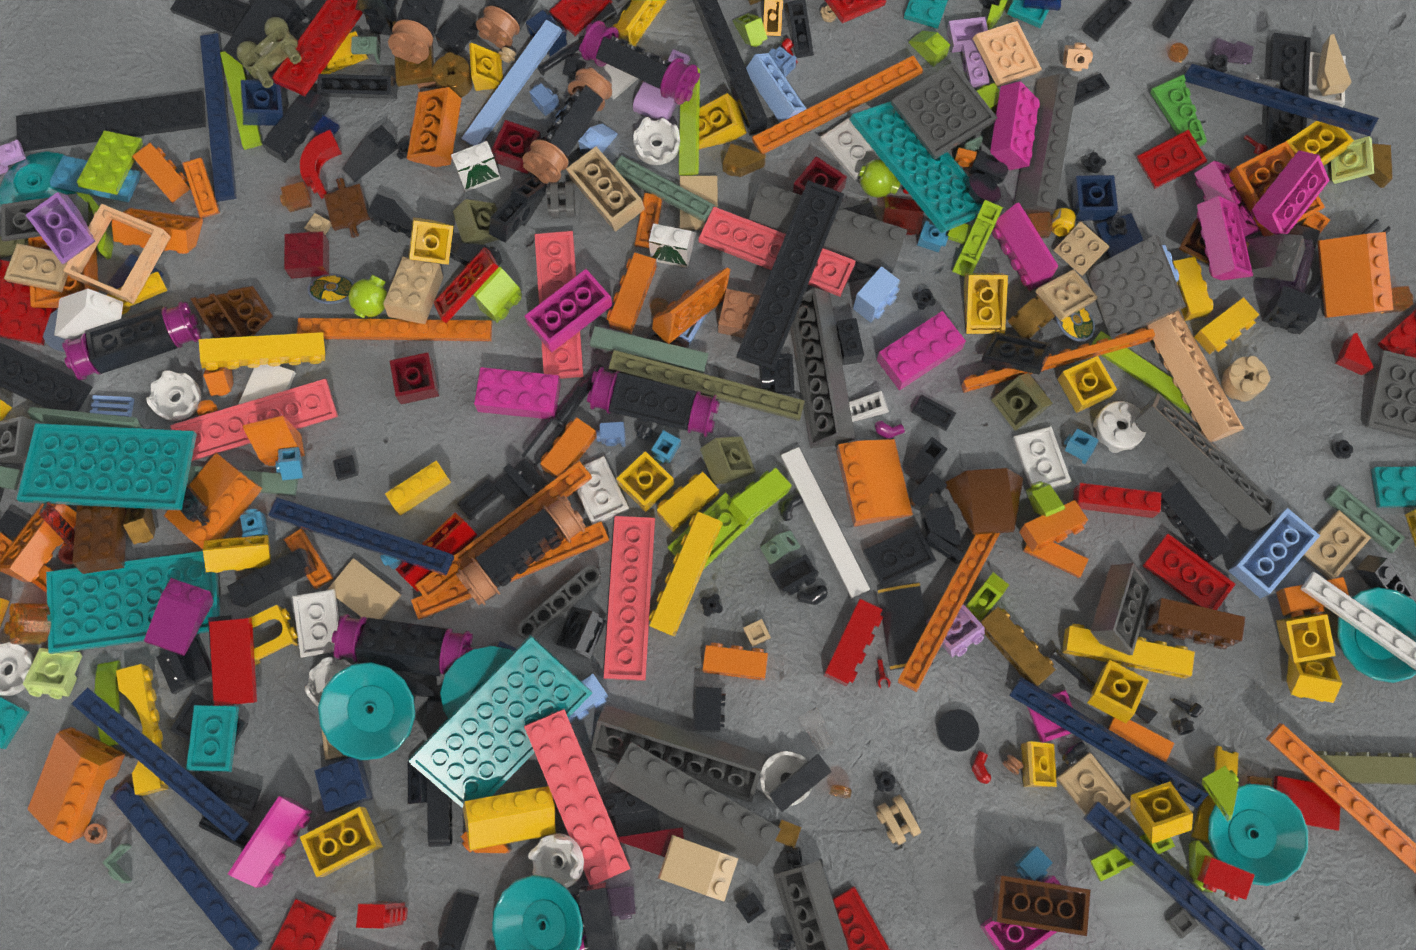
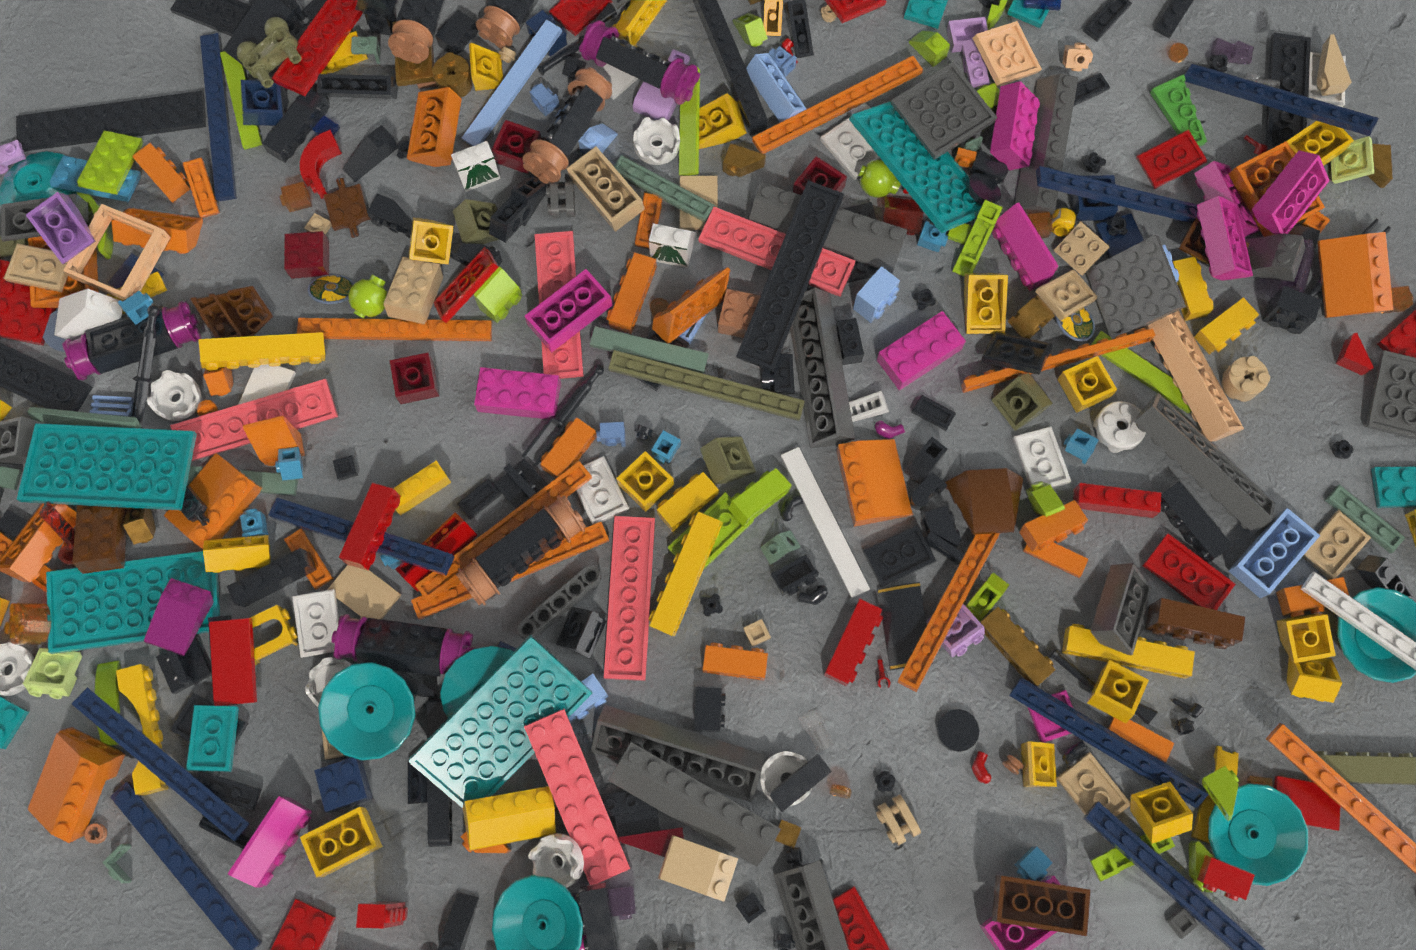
black brick [587,367,720,438] -> none
none -> dark azure brick [118,291,154,325]
none -> black piece [131,305,159,427]
none -> red brick [339,483,401,571]
none -> dark blue plate [1036,166,1198,223]

